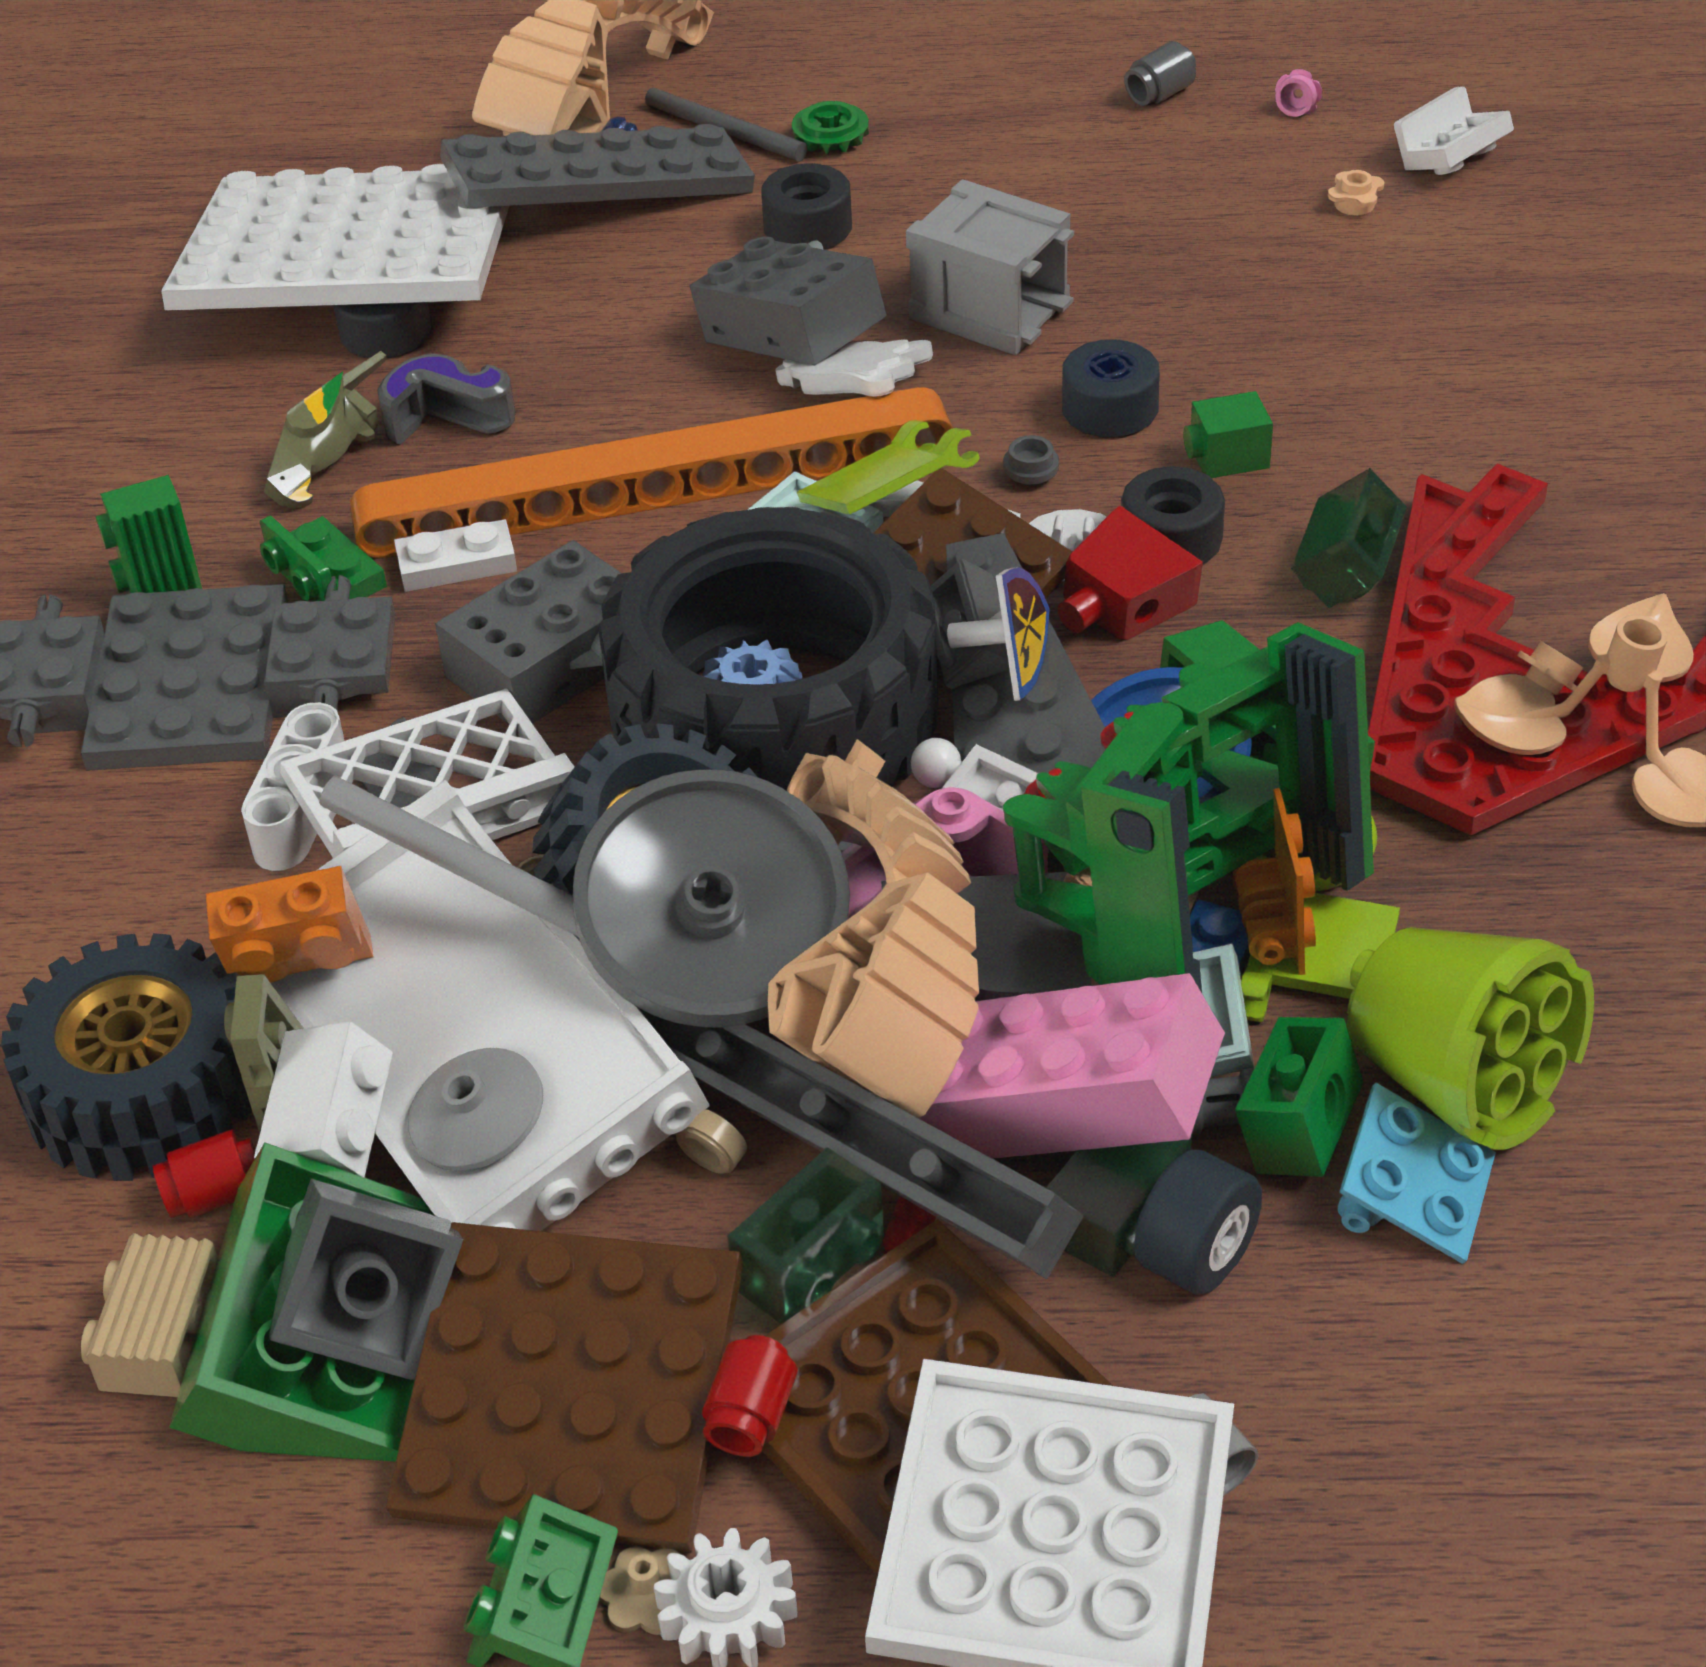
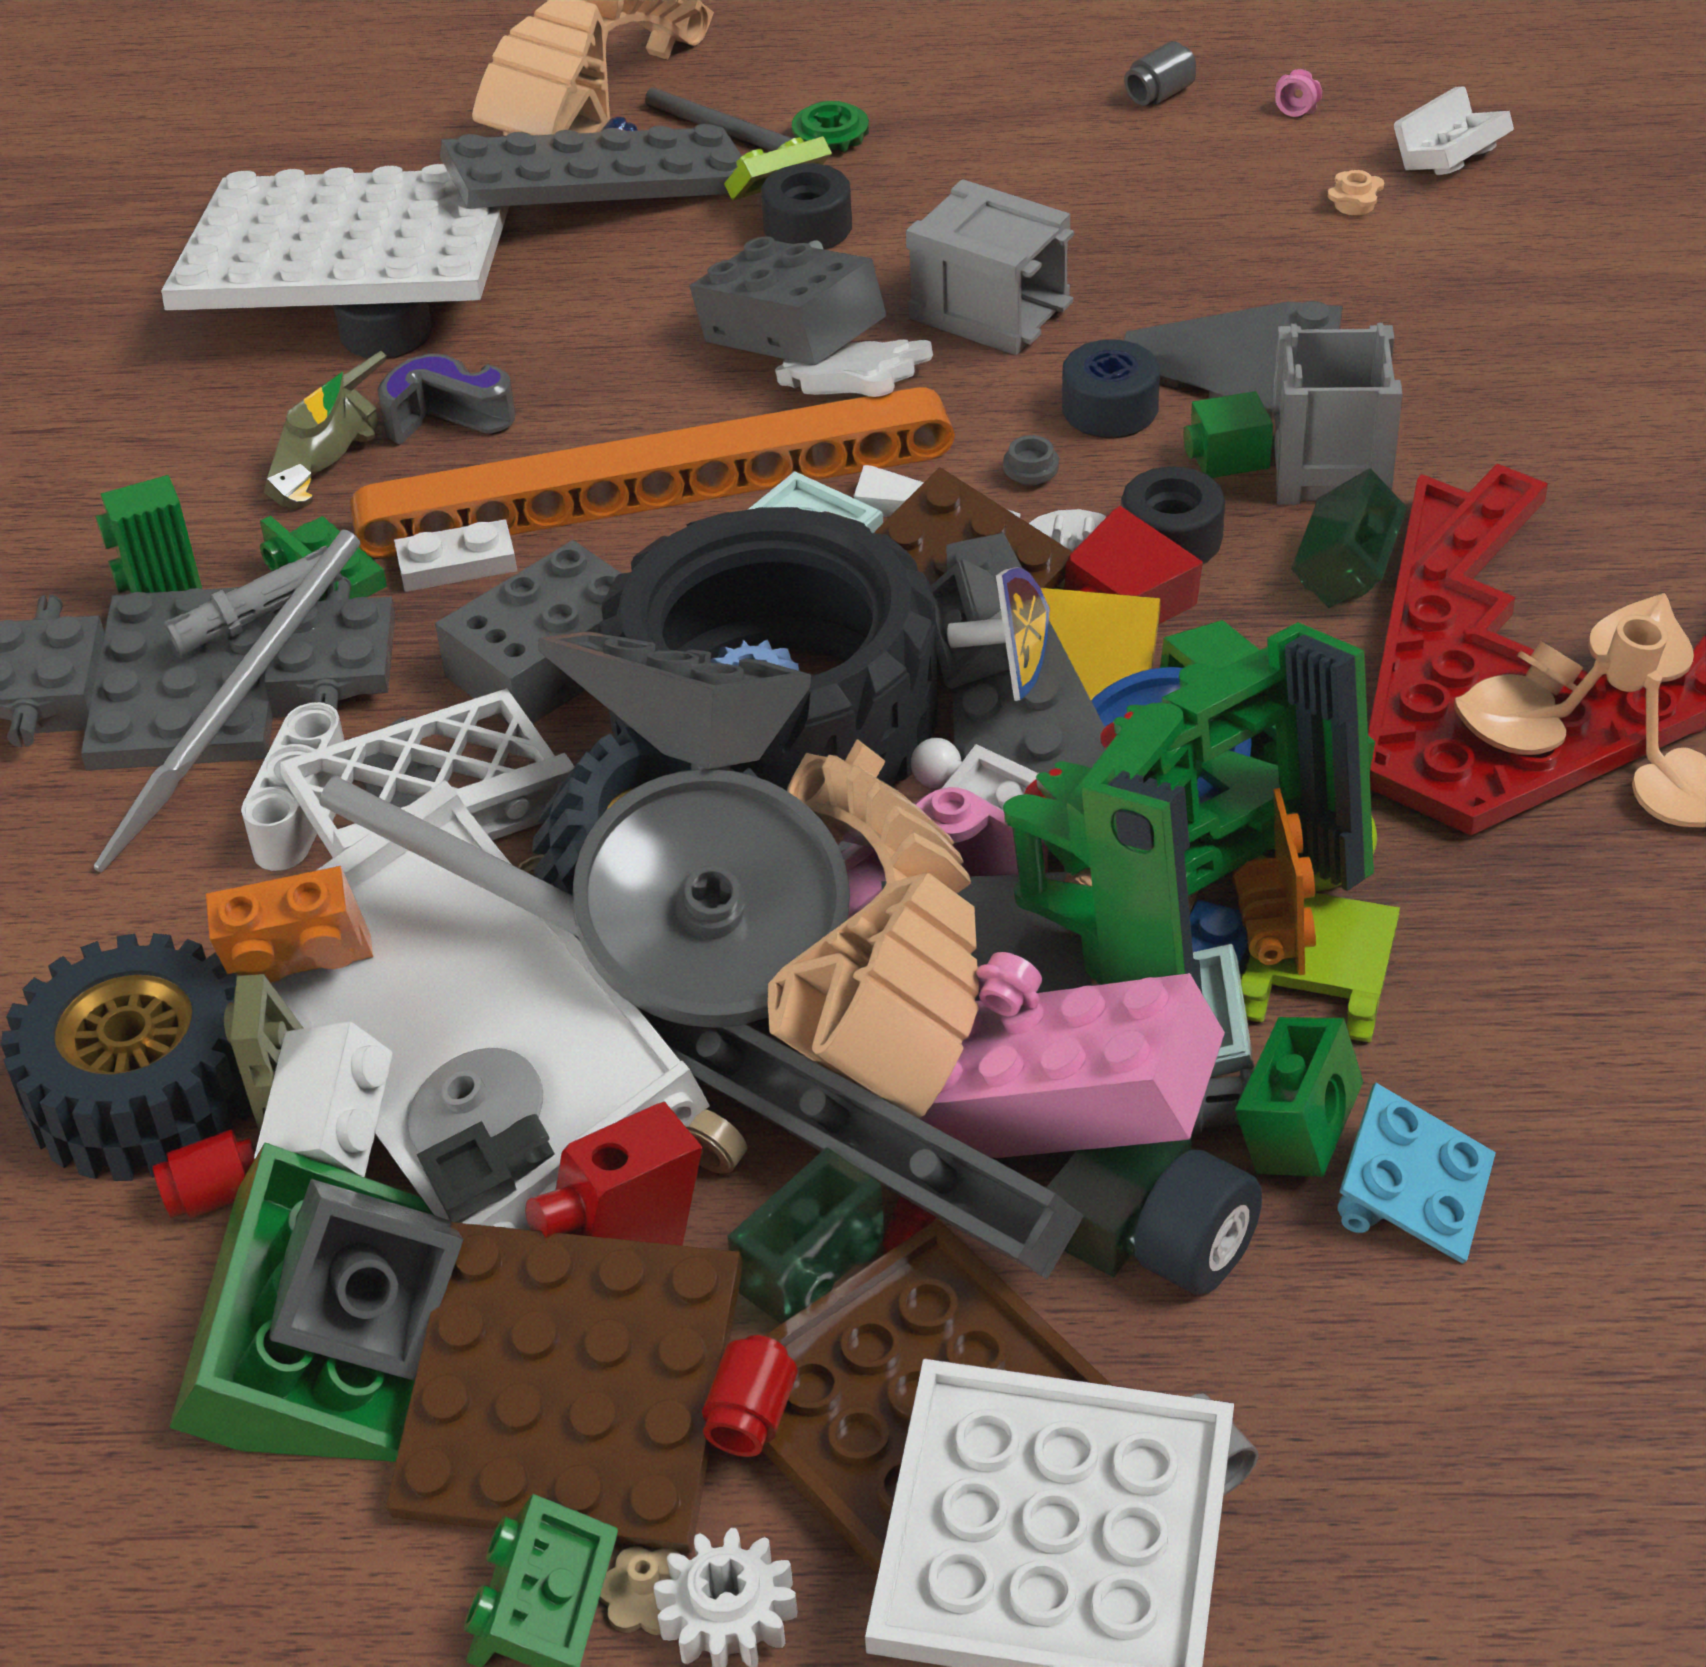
tan brick [81,1233,218,1397] -> none
lime flag [797,420,980,515] -> none
lime cone [1348,927,1594,1150] -> none
none -> light grey piece [94,530,361,873]
none -> light grey pin [164,546,342,656]
none -> pearl dark grey plate [416,1114,555,1222]
none -> red torso [525,1101,703,1246]
none -> dark grey wedge [538,632,811,771]
none -> lime plate [724,137,832,201]
none -> bright pink plate [976,952,1042,1016]
none -> yellow tile [1041,588,1161,700]
none -> dark grey wedge [1124,301,1343,419]
none -> light grey container [1272,323,1403,505]

